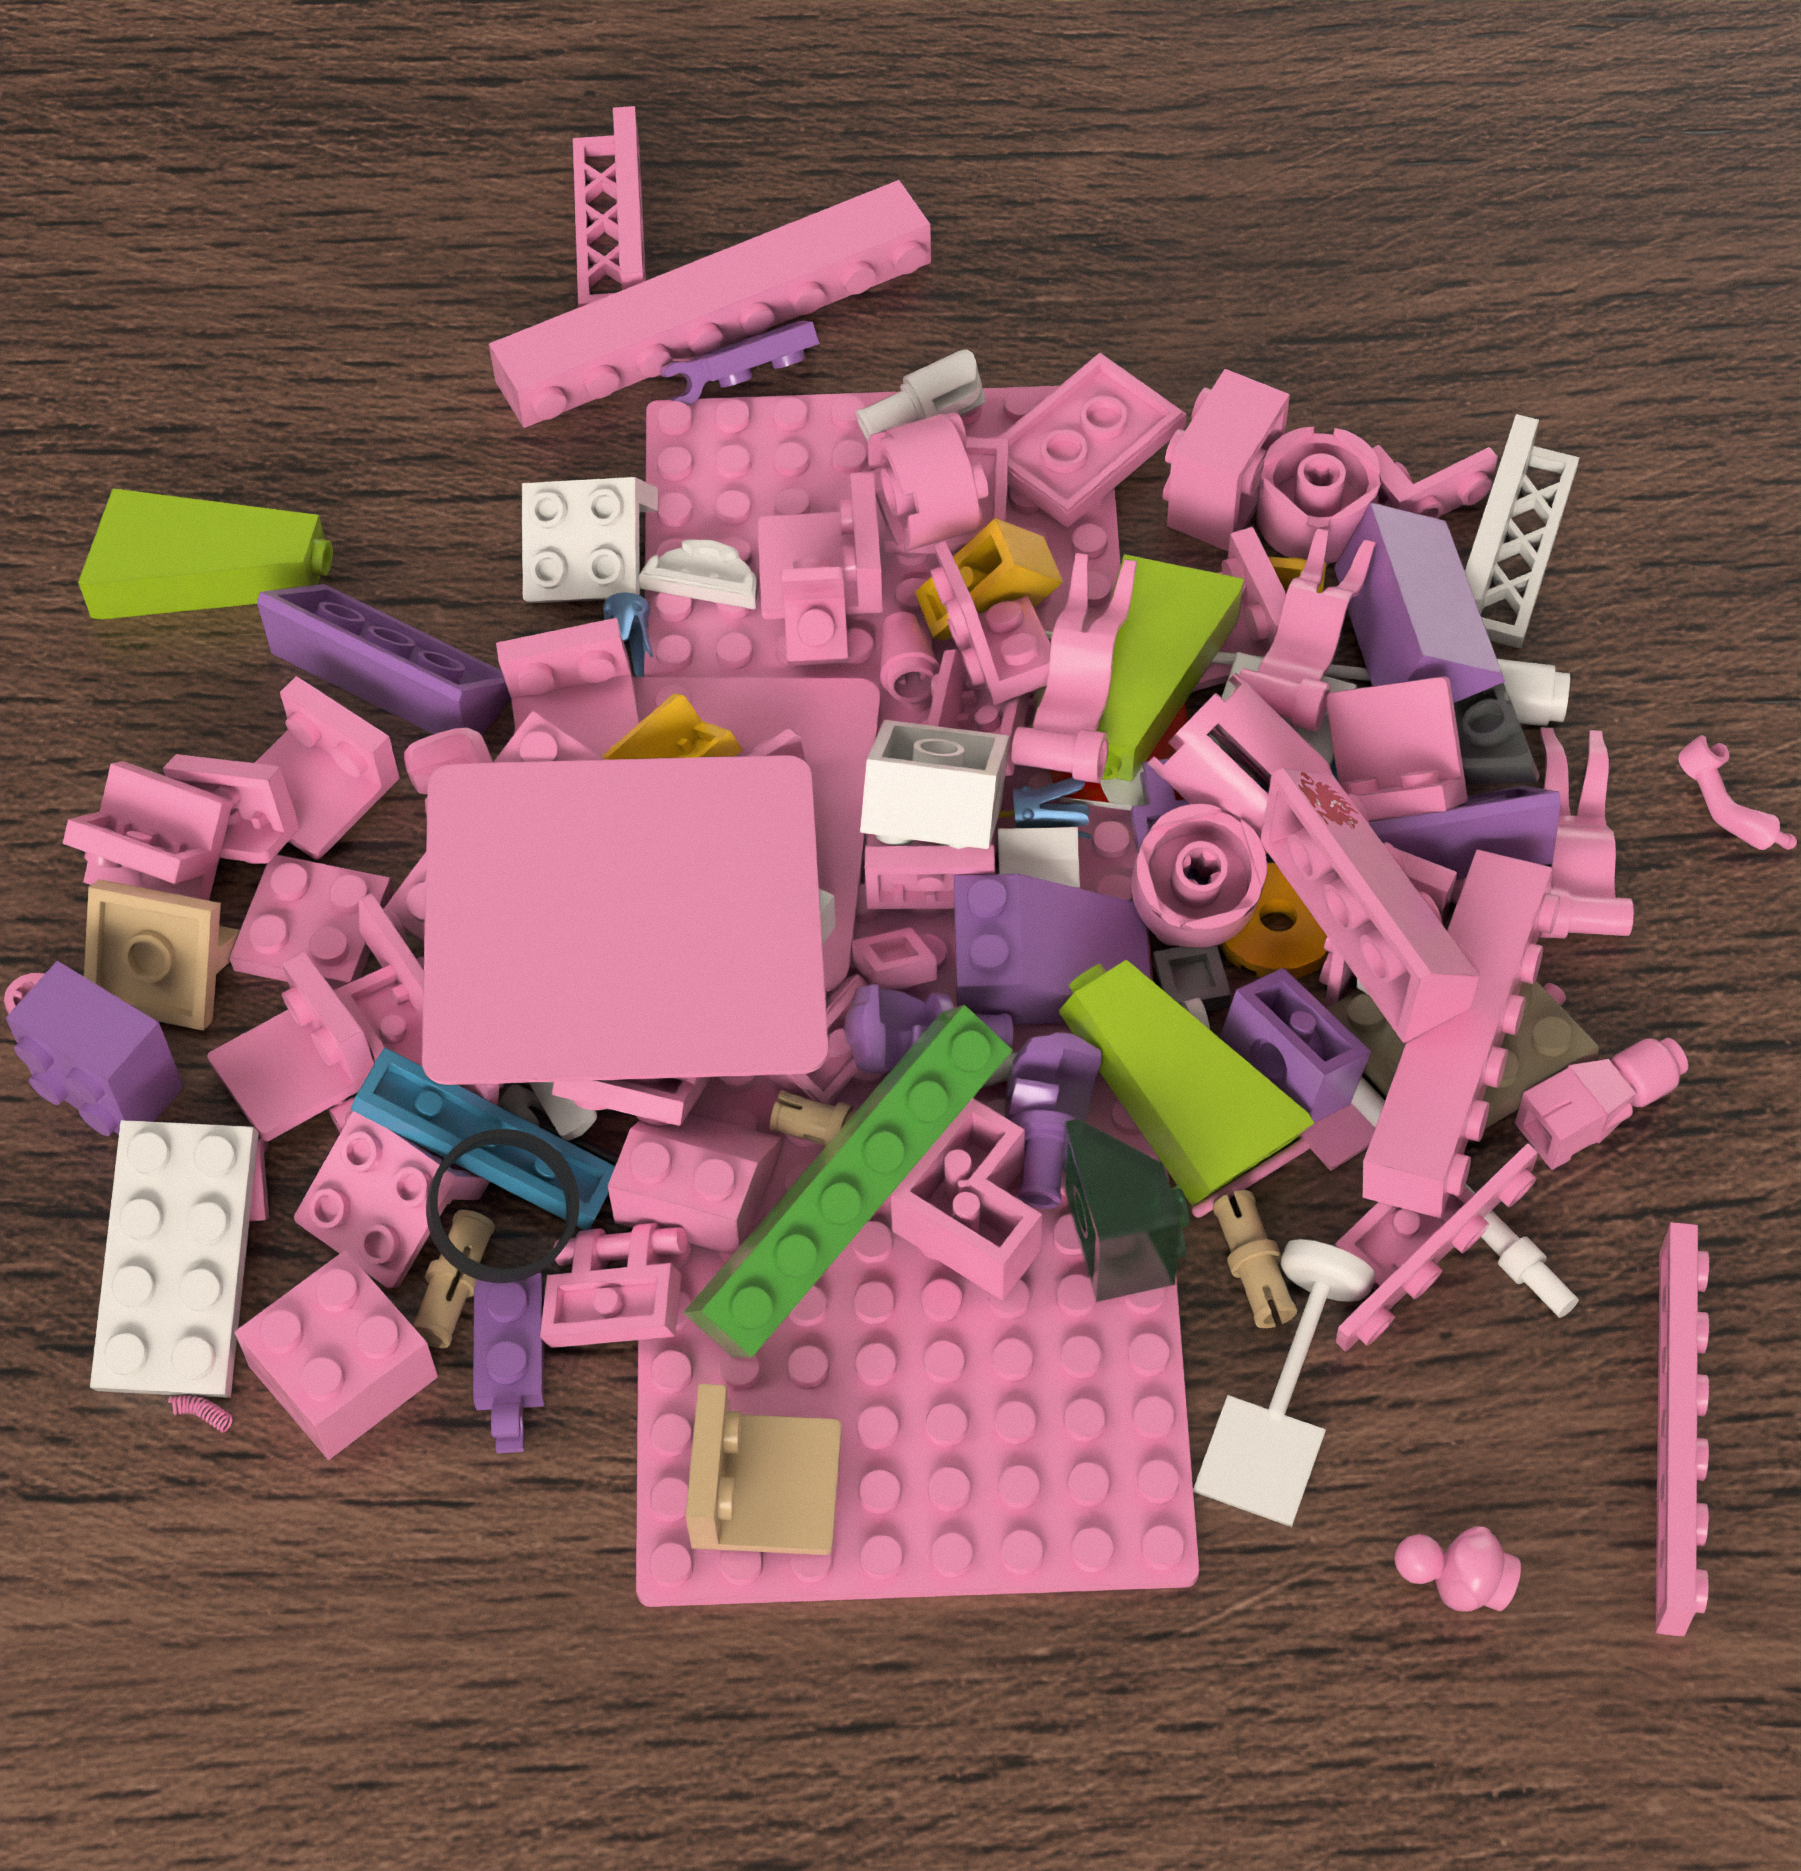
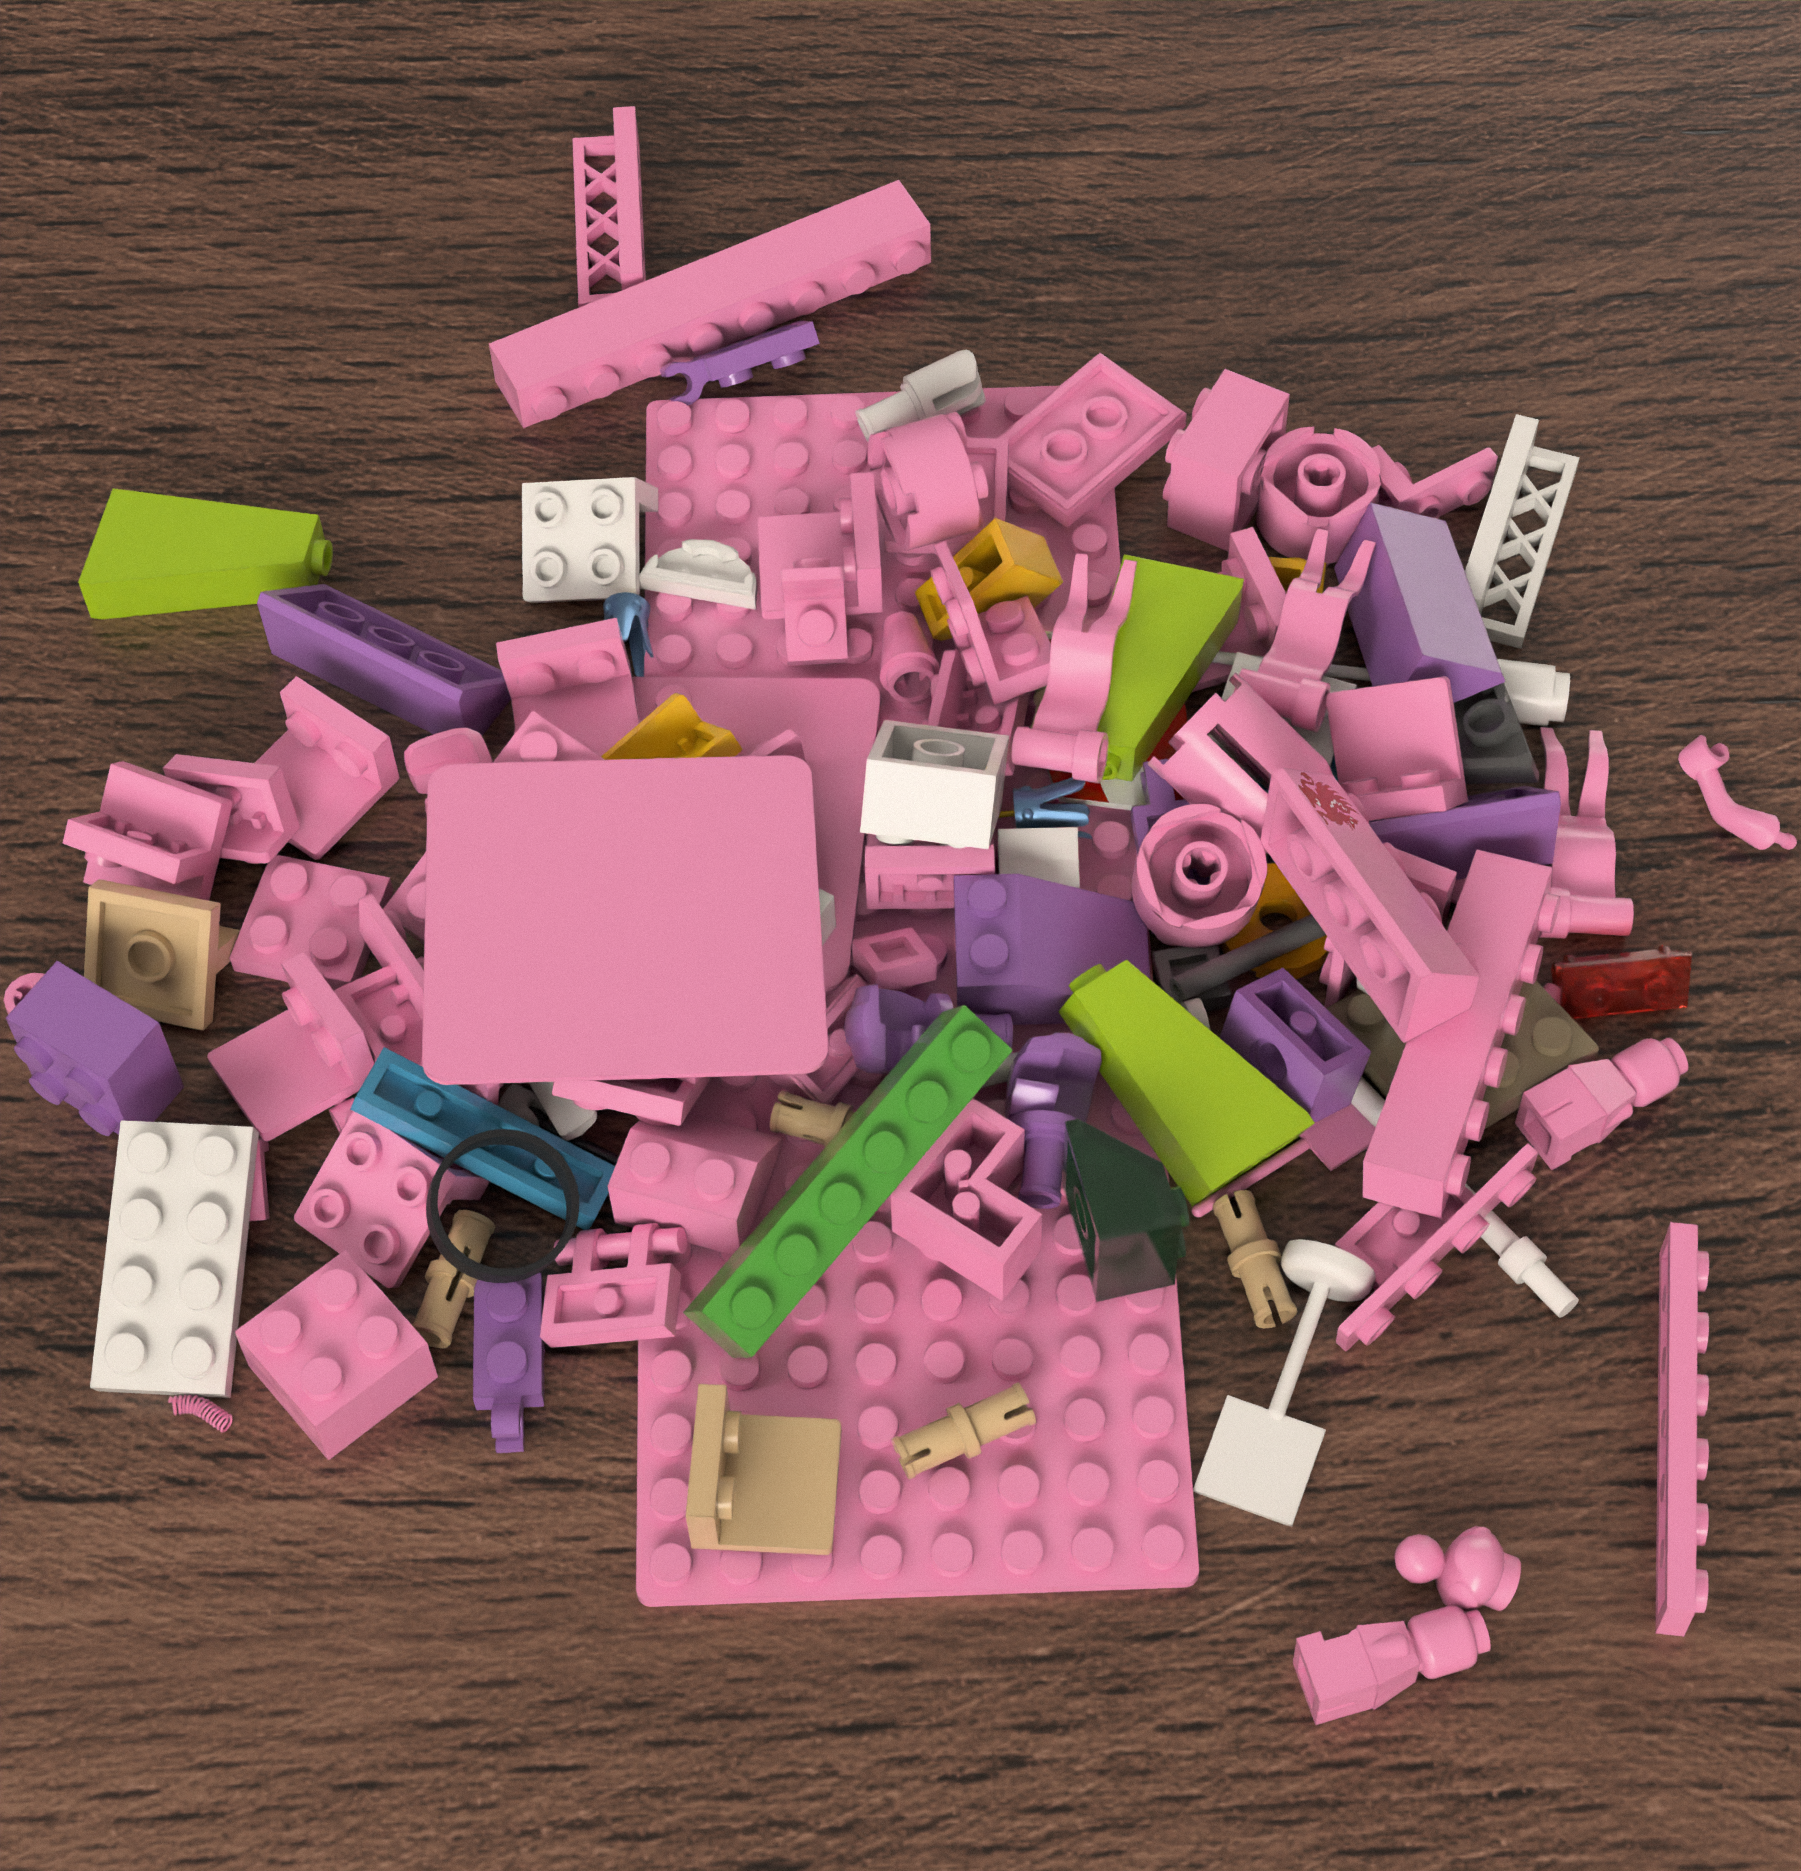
none -> tan pin [891,1382,1036,1480]
none -> dark grey piece [1169,914,1326,1002]
none -> bright pink piece [1293,1605,1491,1725]
none -> clear red hinge [1551,945,1692,1019]

